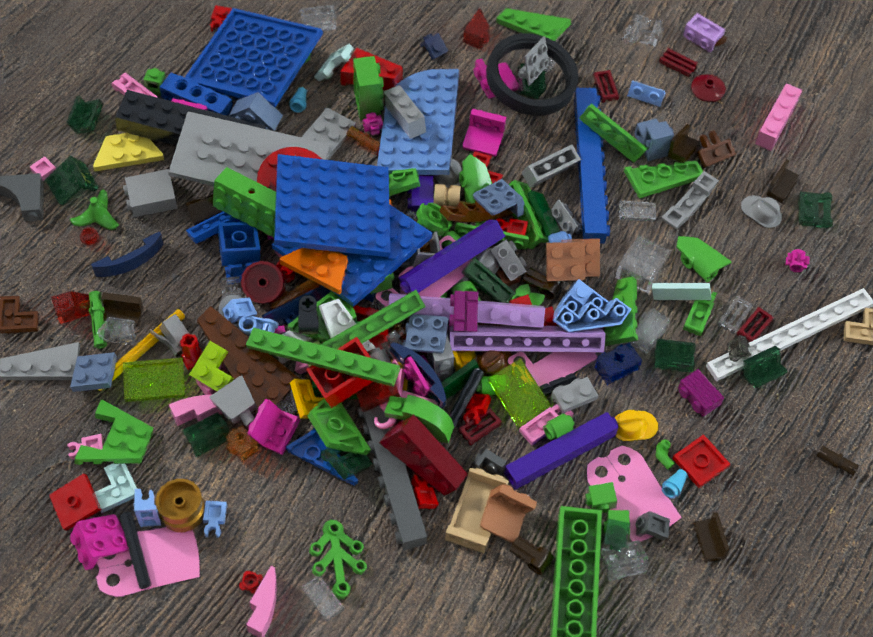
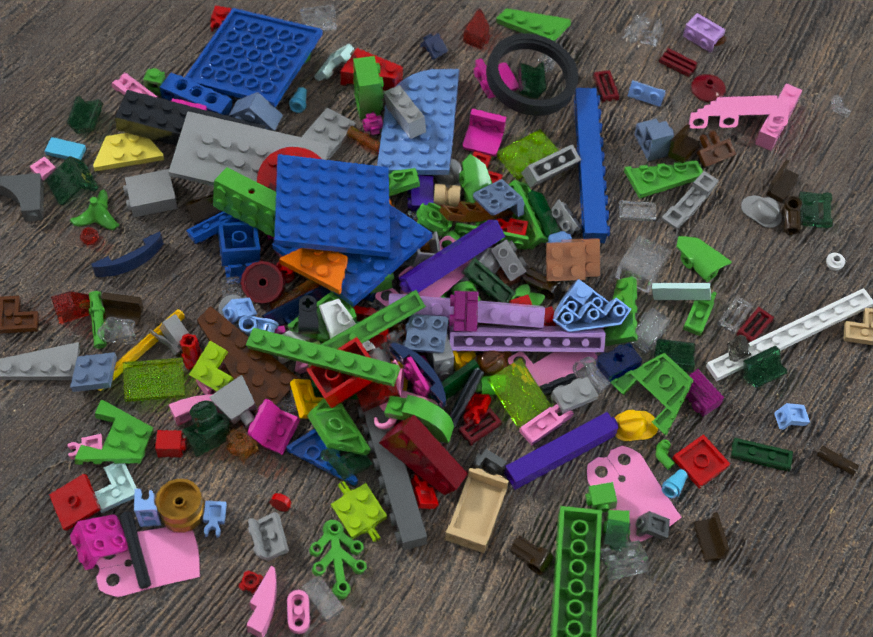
nougat bracket [480,484,537,543] -> none
light grey hinge [518,36,549,85] -> none
bright green brick [543,413,574,440] -> none
bright green fence [579,103,647,163] -> none
dark pink gear [785,249,810,272] -> none
none -> medium azure tile [45,137,86,163]
none -> red brick [155,430,187,458]
none -> clear green piece [190,400,230,440]
none -> light grey bracket [248,512,289,561]
none -> red tile [270,493,291,512]
none -> bright pink plate [287,590,310,634]
none -> lime plate [331,481,388,542]
none -> clear neon green plate [497,129,559,180]
none -> clear piece [573,356,611,395]
none -> bright green wing [610,353,694,436]
none -> bright pink piece [689,95,789,128]
none -> dark green tile [730,437,793,472]
none -> light blue bracket [774,403,810,430]
none -> dark brown piece [781,196,802,235]
none -> white plate [826,253,845,271]
none -> clear arm [831,95,852,118]

